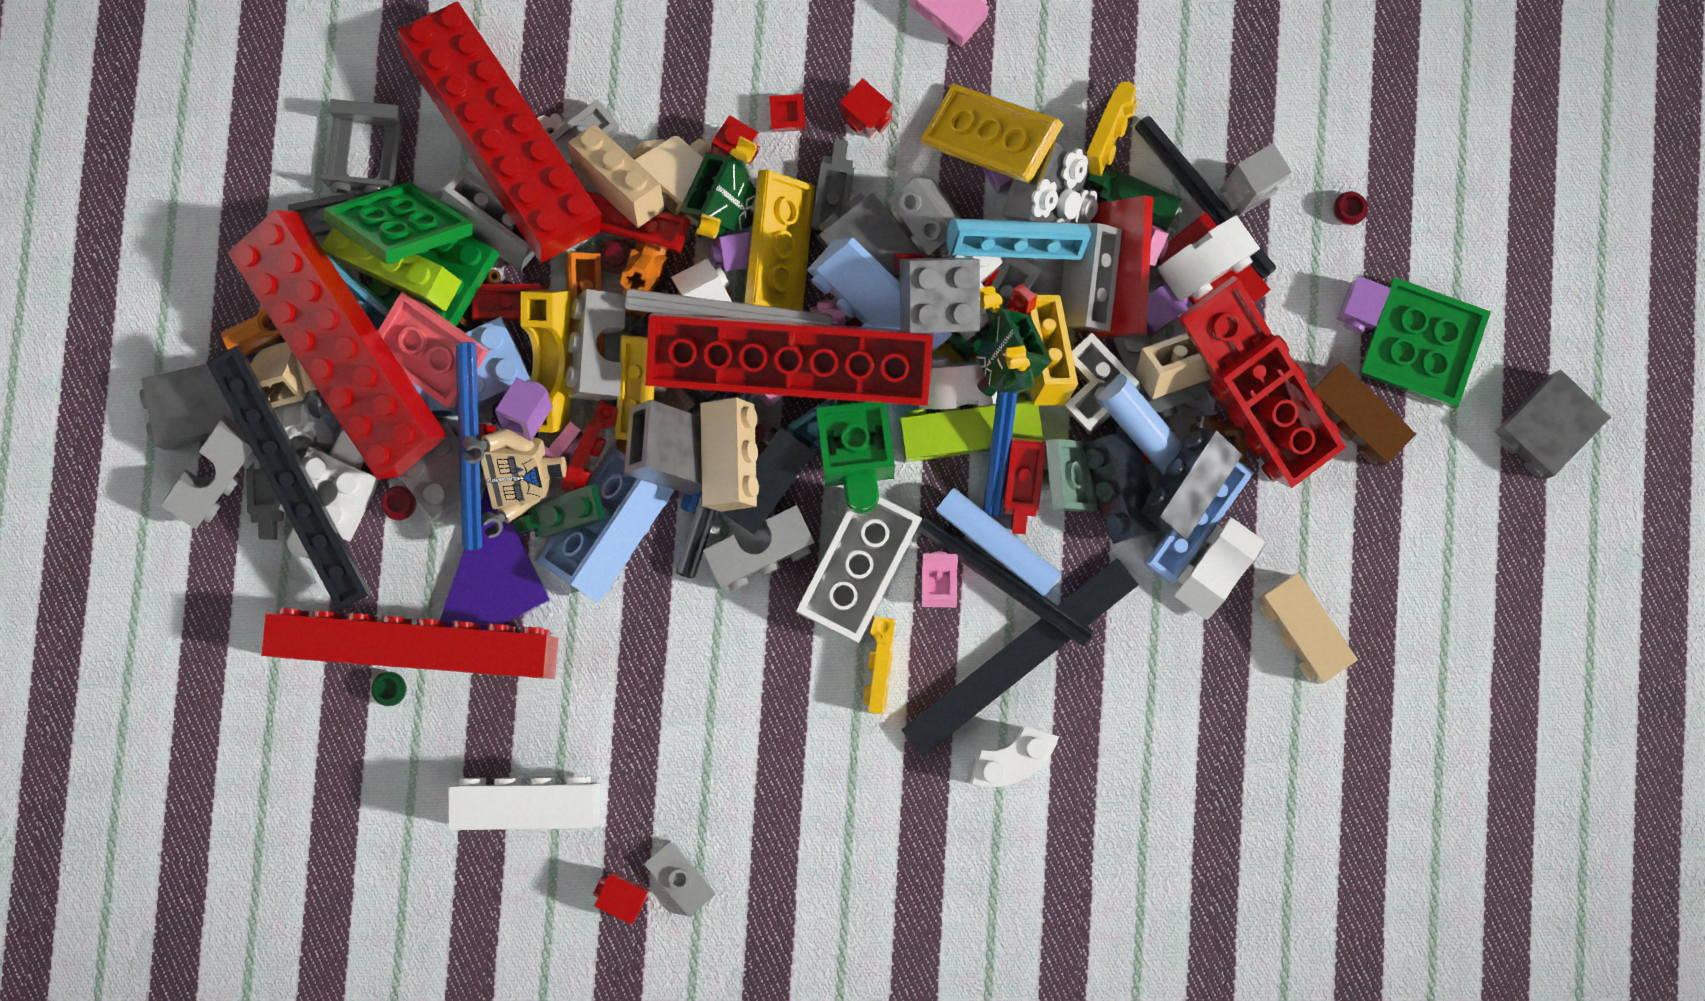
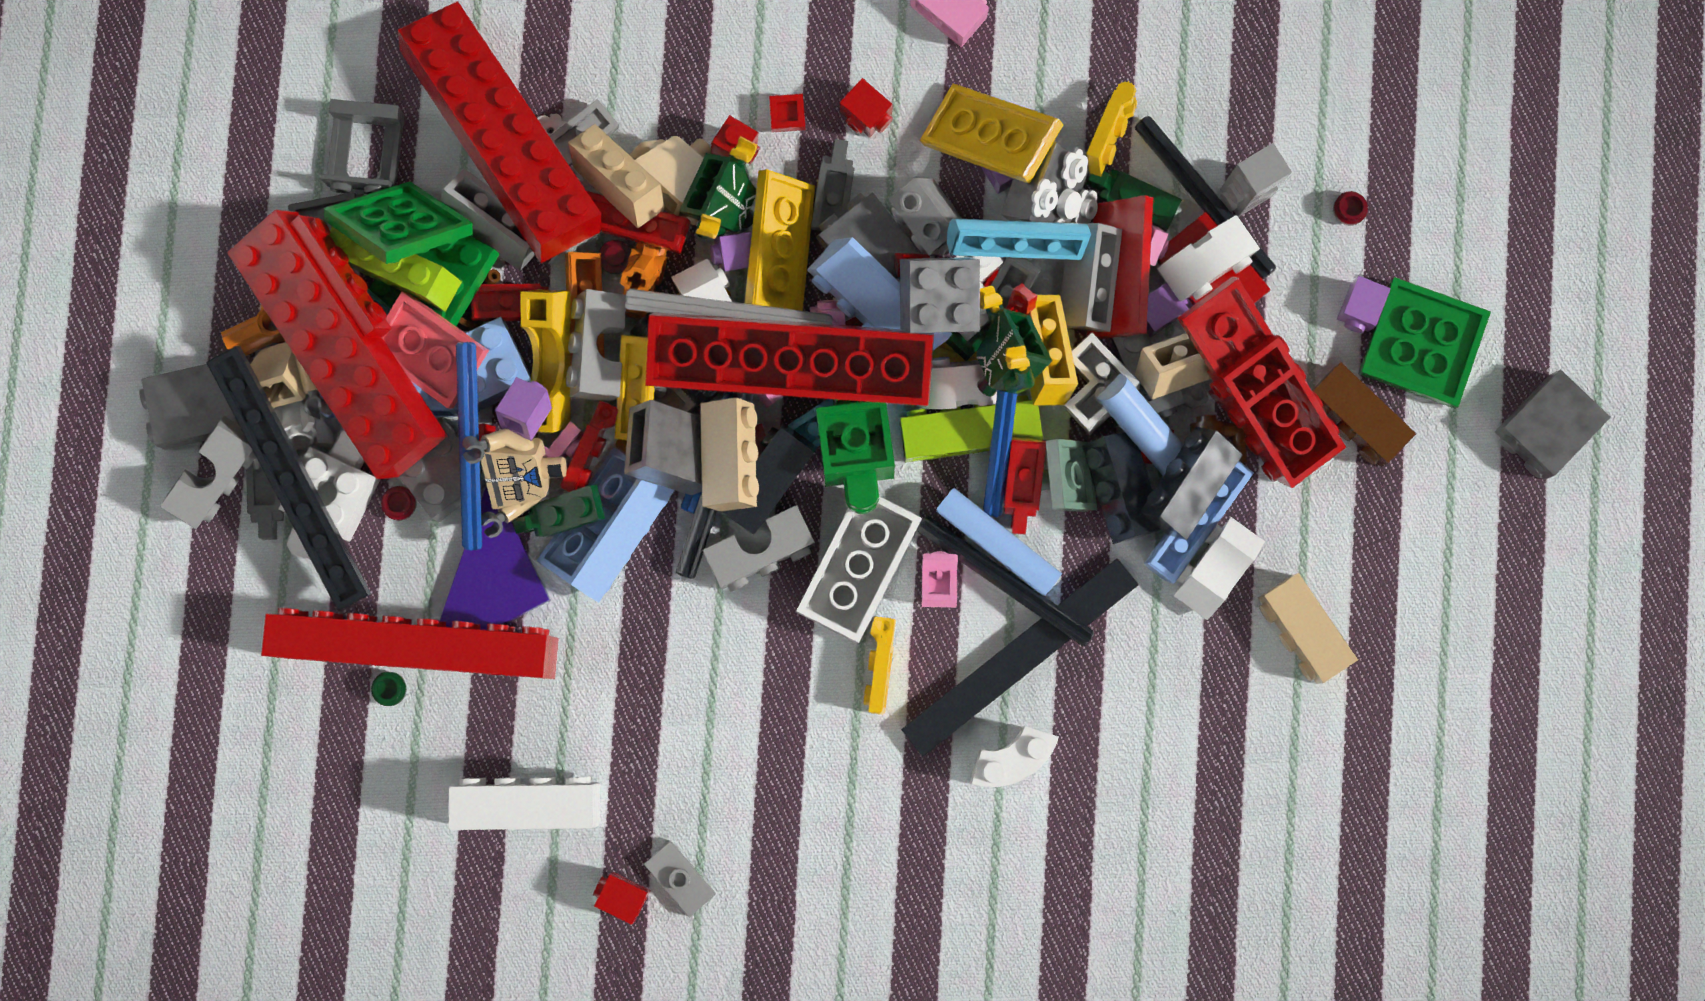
none -> red plate [290,215,392,337]

